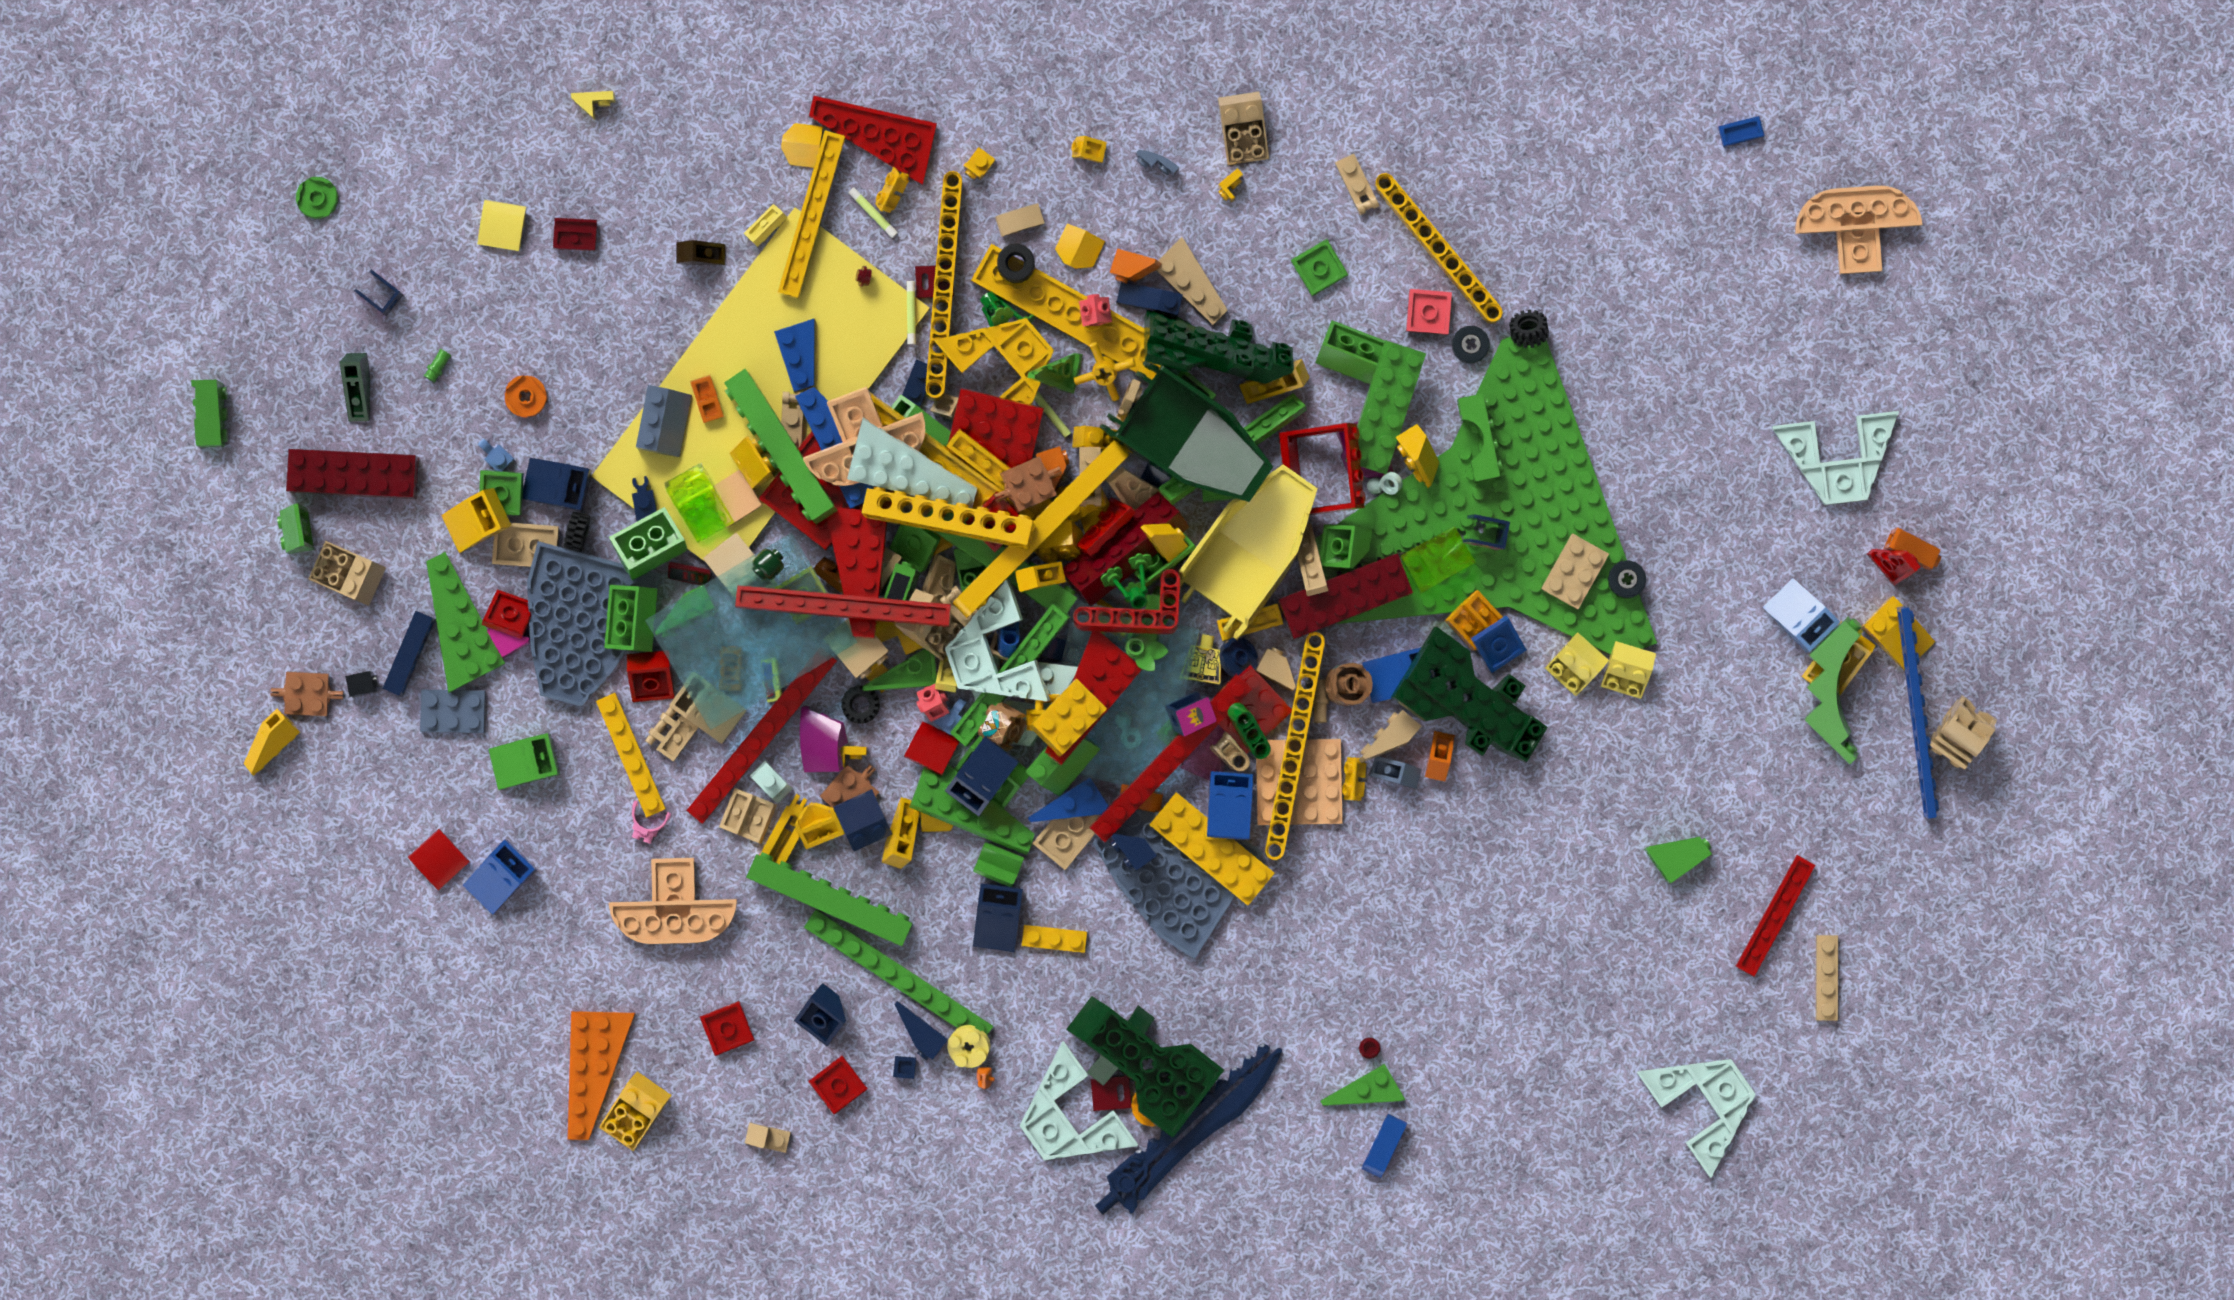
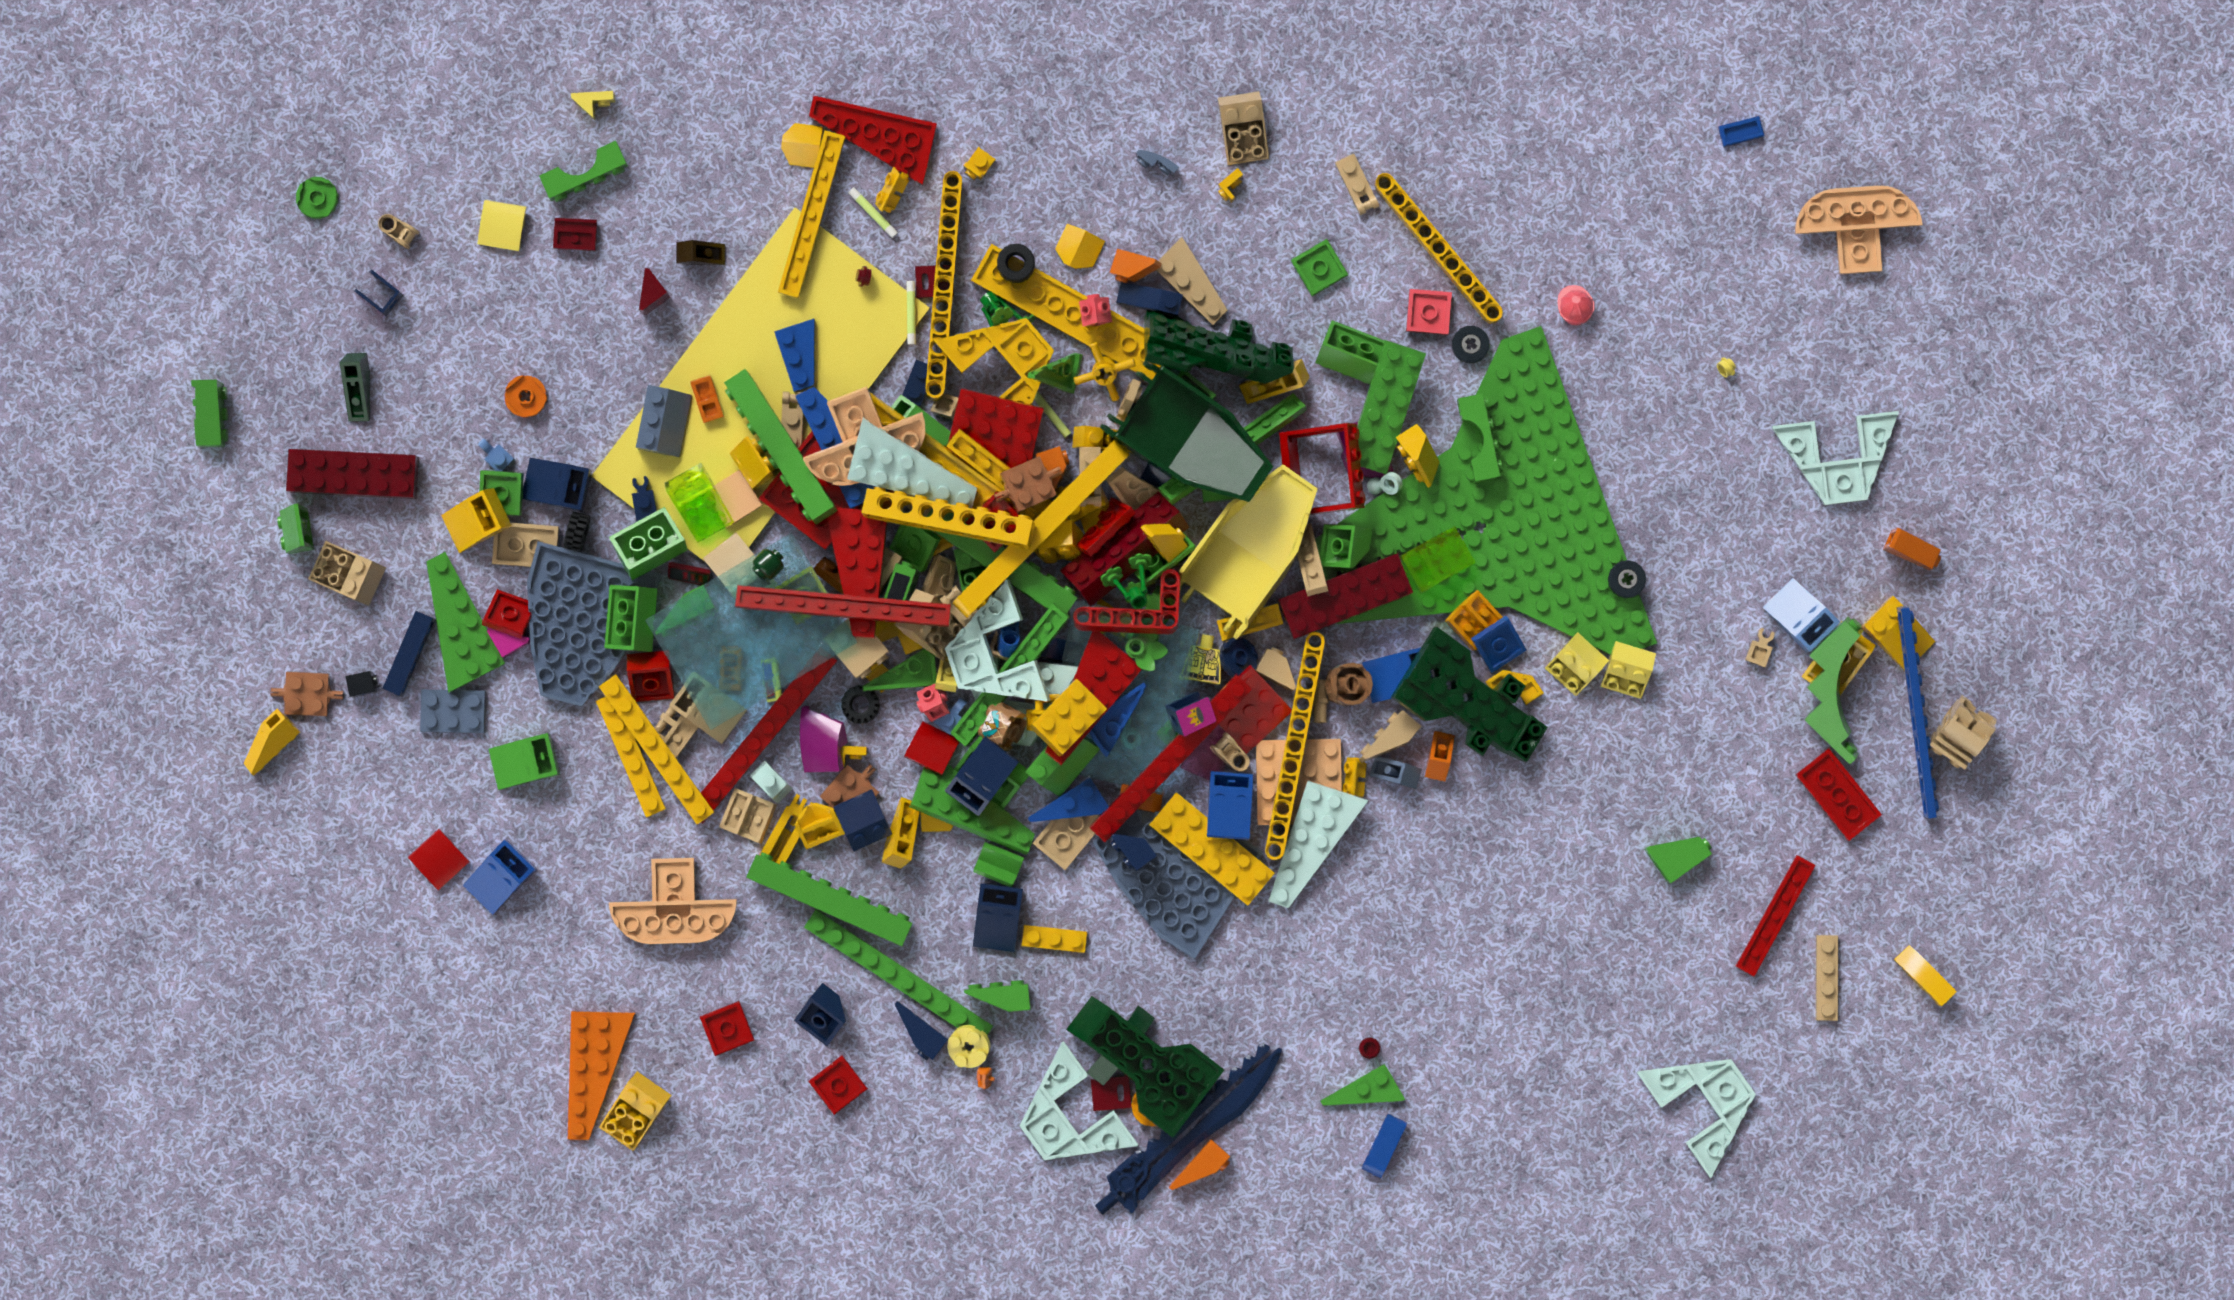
bright green pin [423,349,451,383] -> none
bright pink helmet [632,801,671,844] -> none
light yellow plate [744,204,787,247] -> none
tan slope [745,1122,791,1153] -> none
dark blue plate [893,1056,916,1079] -> none
tan slope [995,203,1044,237] -> none
yellow slope [1015,562,1066,592] -> none
yellow bracket [1071,136,1107,163] -> none
green beam [1228,703,1271,759] -> none
dark blue piece [1462,514,1510,550] -> none
black tyre [1509,310,1549,348] -> none
tan plate [1541,533,1609,610] -> none
red wing [1867,549,1921,586] -> none
none -> tan piece [378,214,420,250]
none -> bright green arch [539,140,628,202]
none -> yellow plate [599,674,715,825]
none -> dark red slope [639,268,670,315]
none -> bright green slope [964,980,1031,1012]
none -> blue wing [1089,682,1147,758]
none -> orange slope [1169,1139,1230,1190]
none -> light aqua wing [1268,780,1368,908]
none -> yellow tile [1485,670,1544,705]
none -> coral piece [1558,285,1595,326]
none -> light yellow plate [1717,357,1736,378]
none -> tan plate [1745,628,1774,668]
none -> red plate [1795,748,1882,841]
none -> yellow slope [1894,945,1957,1006]

